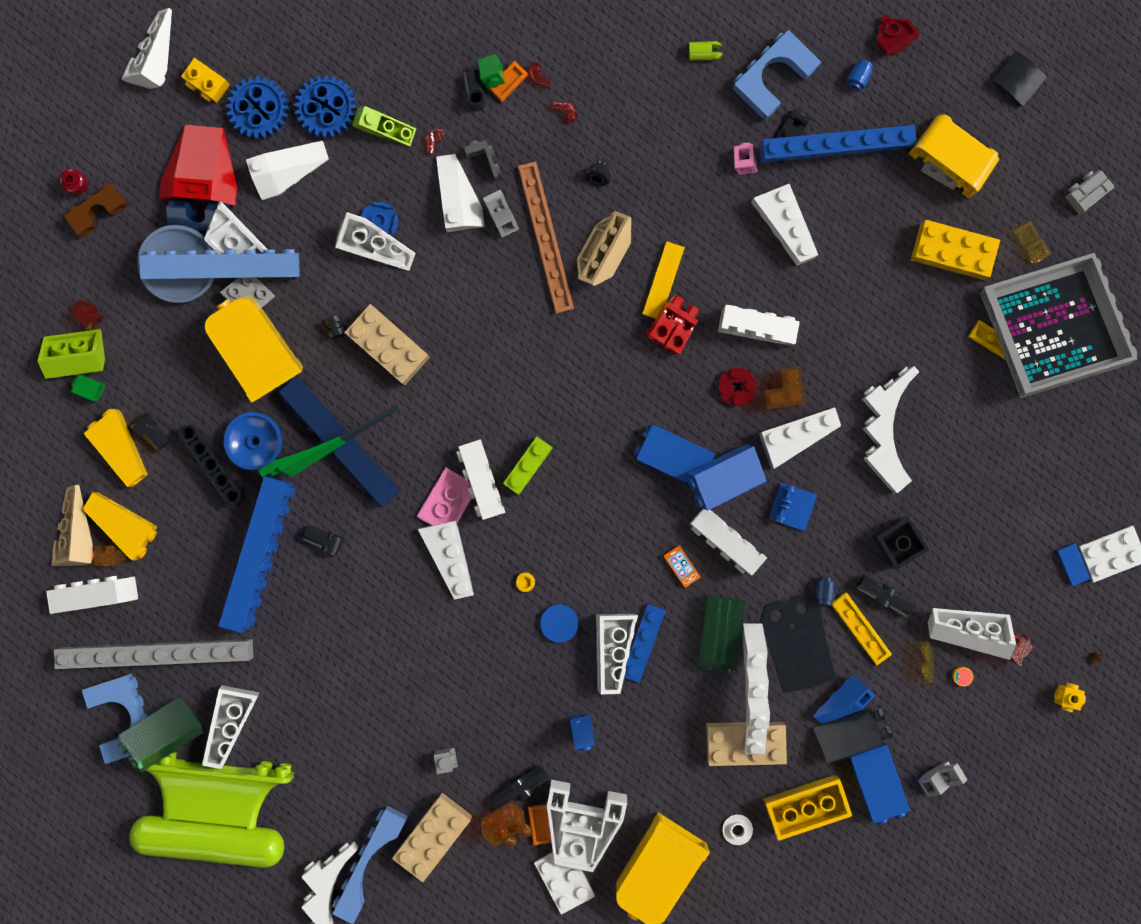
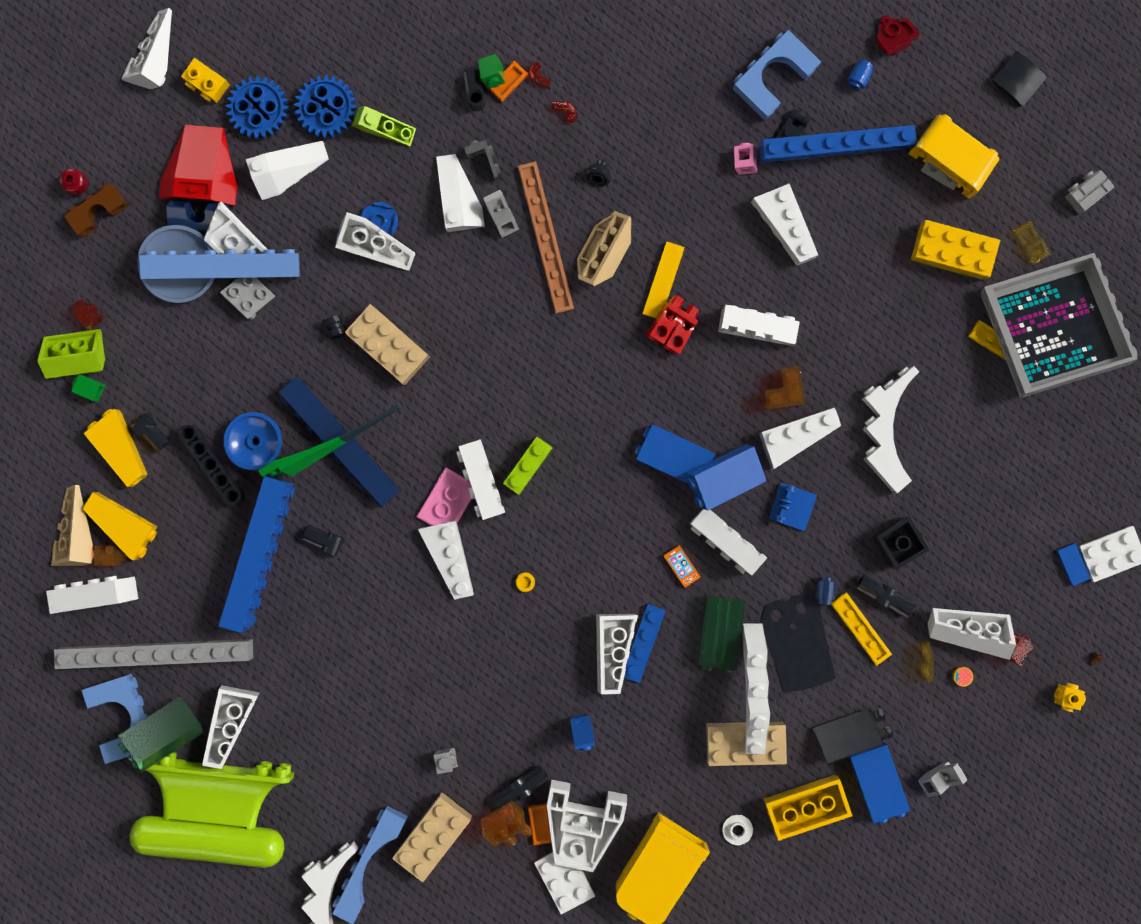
yellow piece [205,295,303,403] -> none
clear red arm [426,128,445,155] -> none
blue tile [541,604,578,643] -> none
lime piece [690,41,723,61] -> none
dark red plate [718,367,757,406] -> none
blue slope [813,675,875,725] -> none

